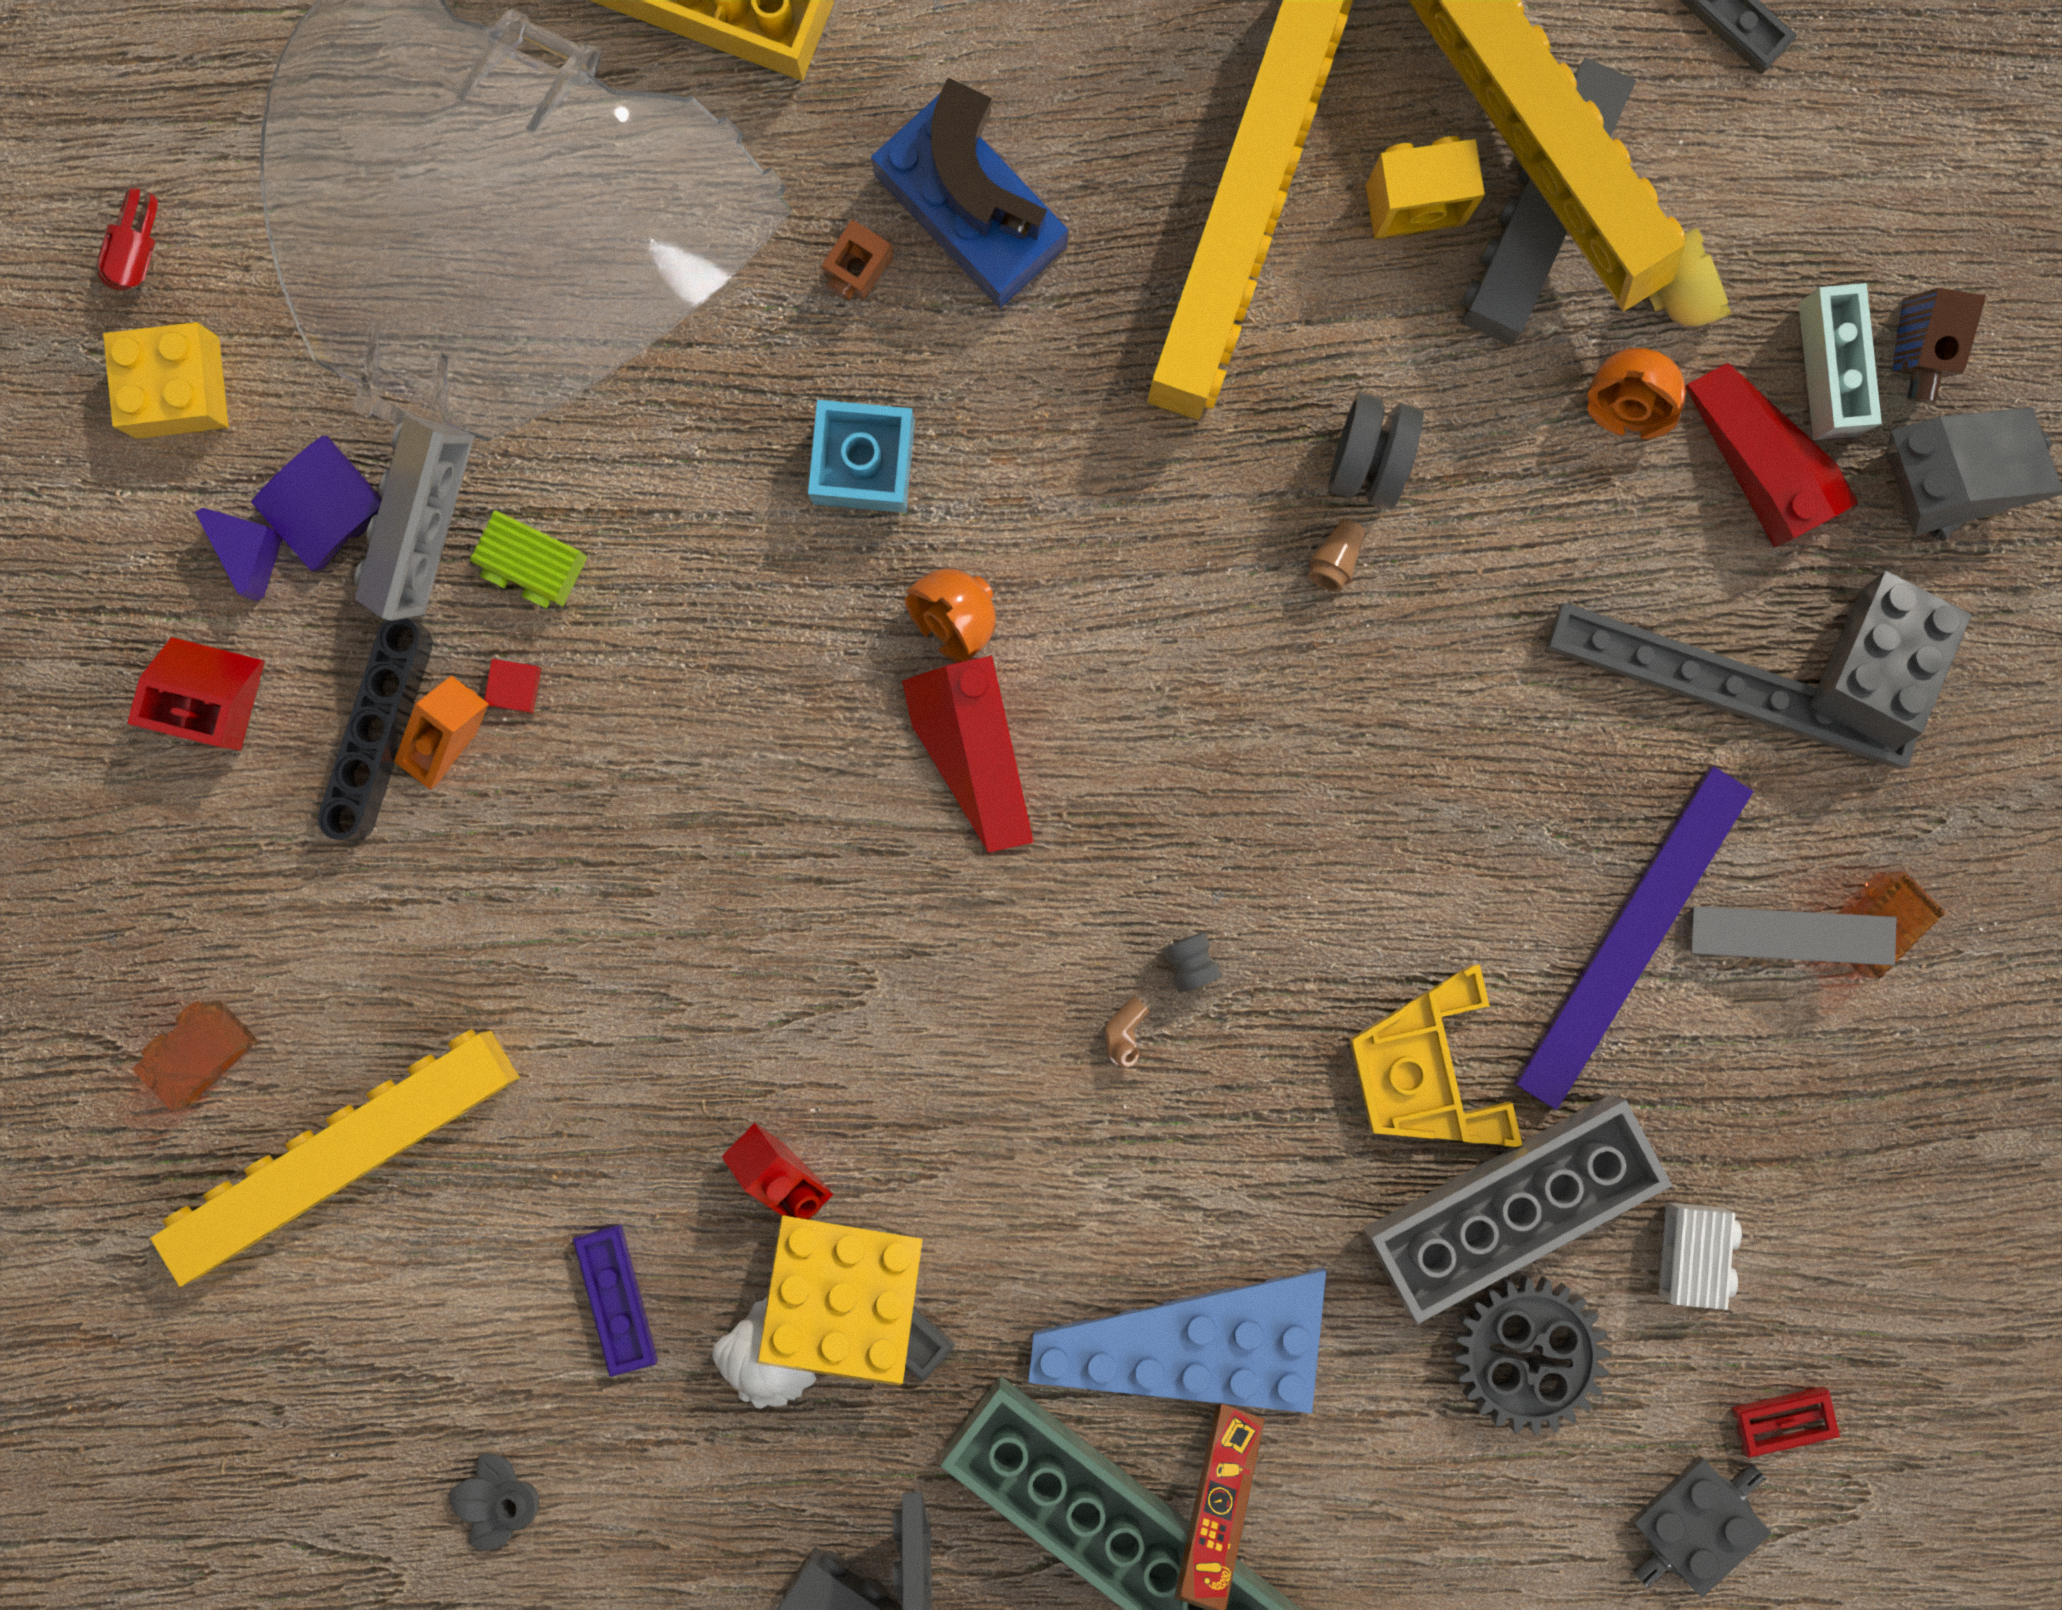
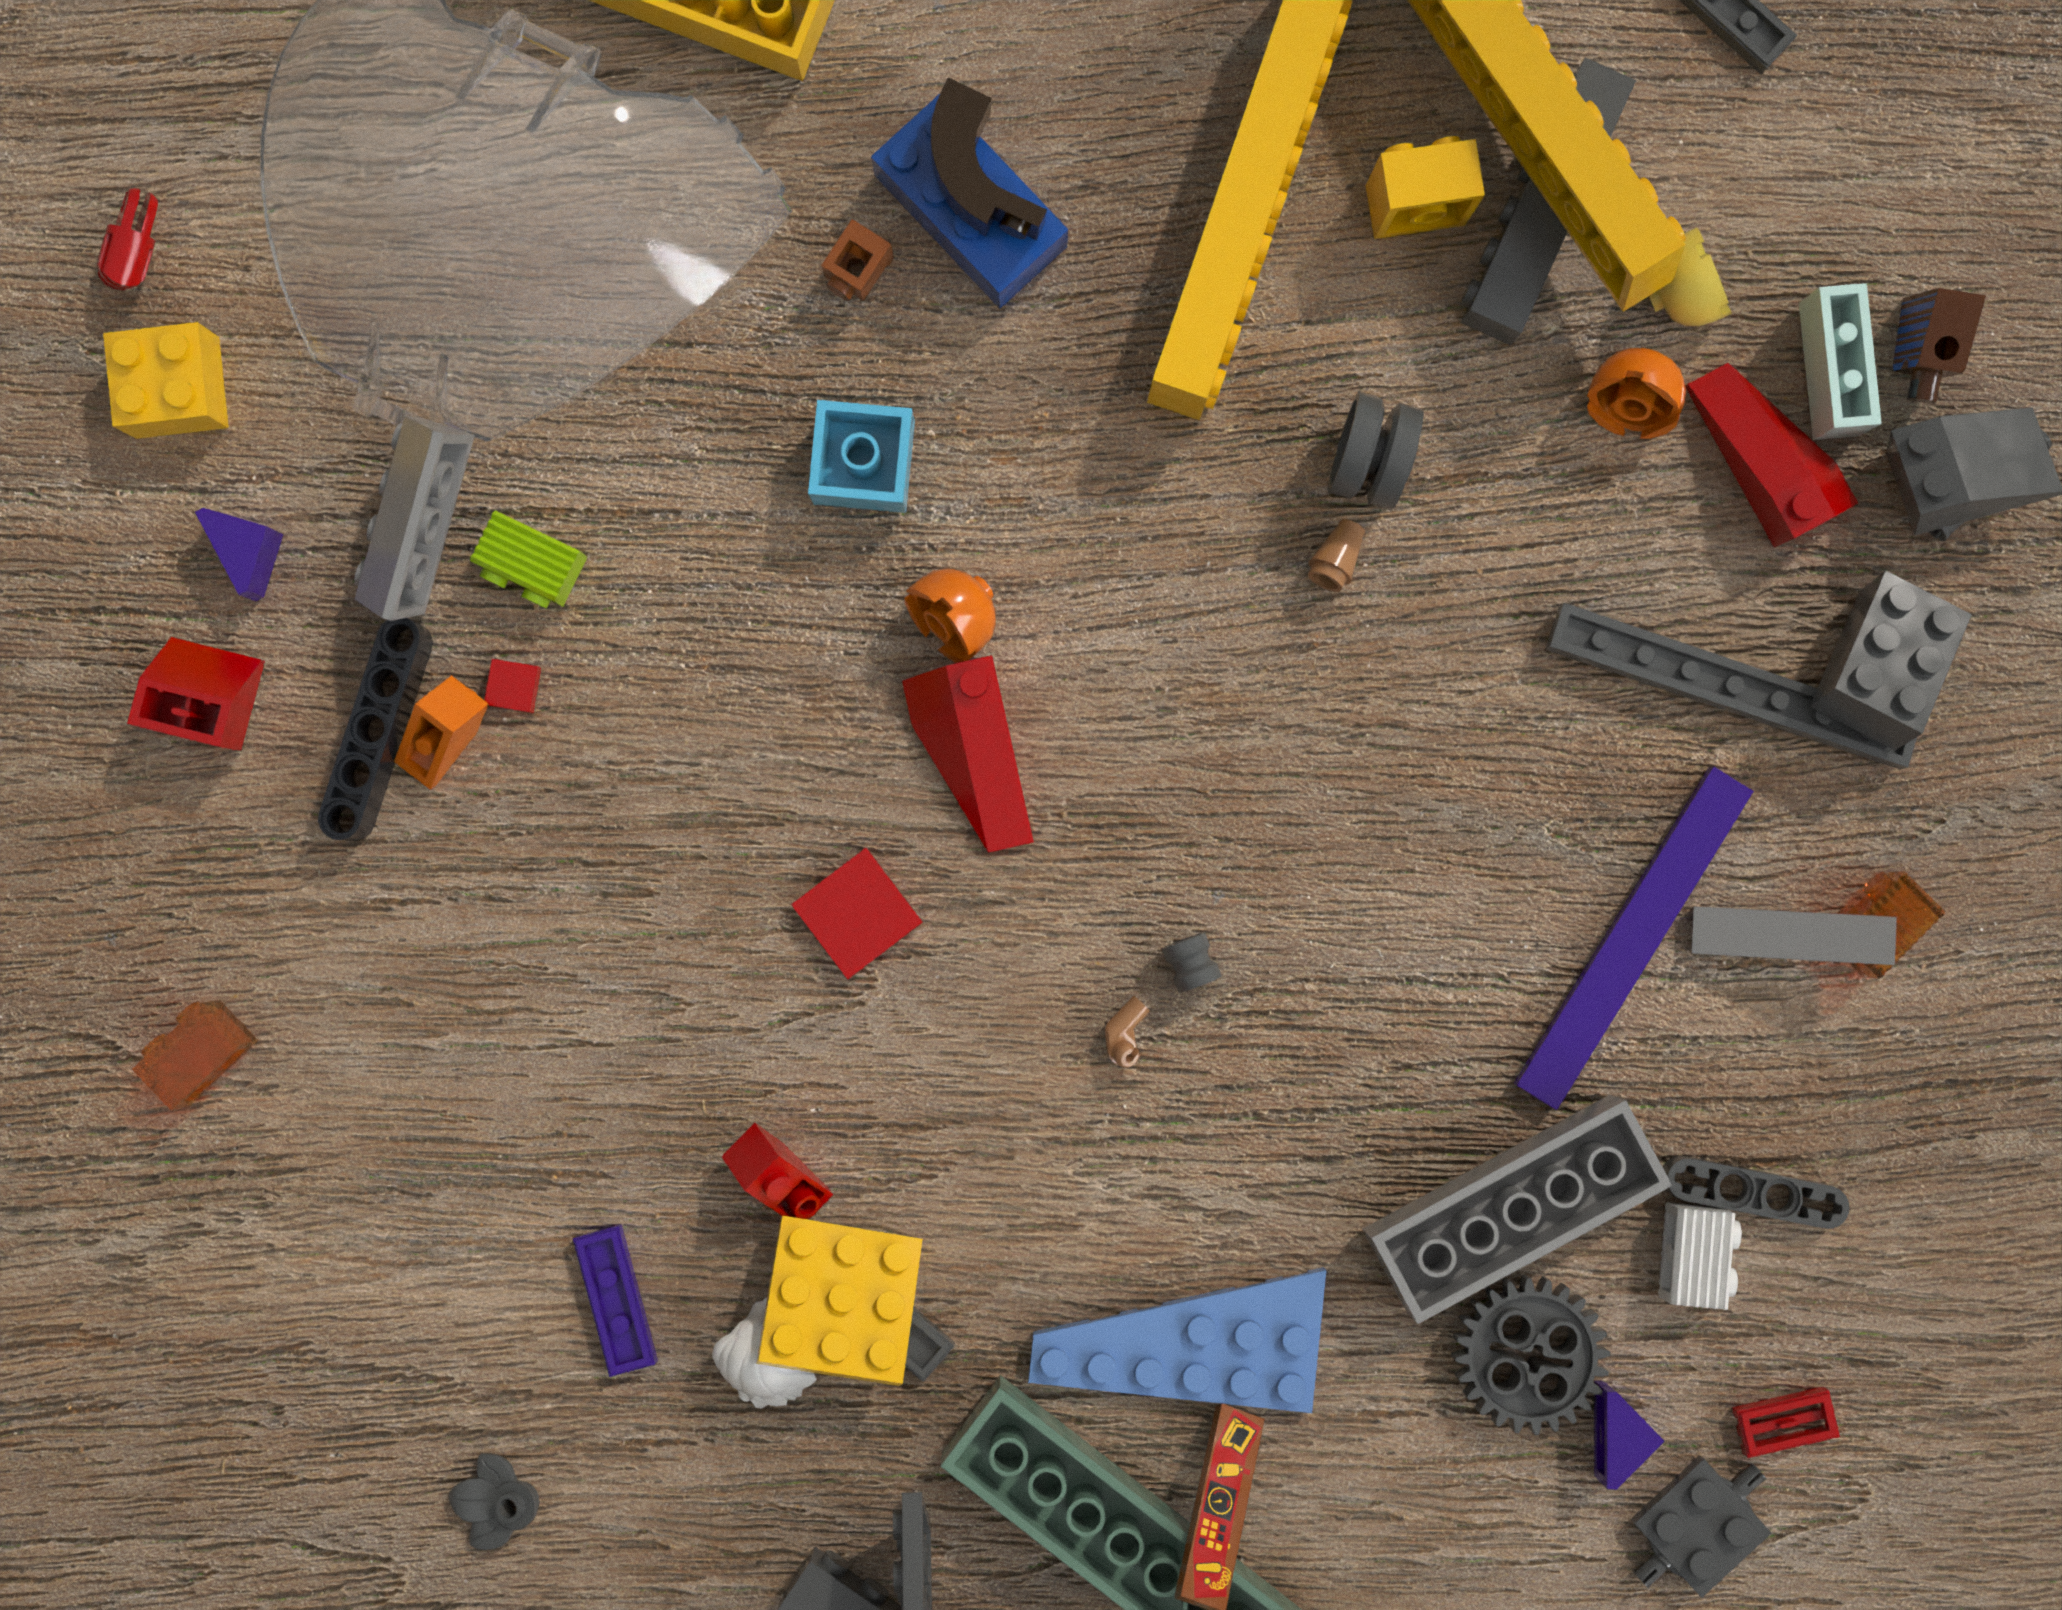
yellow brick [150,1029,520,1287] -> none
dark purple slope [250,436,382,571] -> none
yellow wing [1349,964,1523,1147] -> none
none -> red tile [791,848,923,980]
none -> dark purple slope [1594,1381,1665,1490]
none -> dark grey beam [1663,1156,1849,1229]

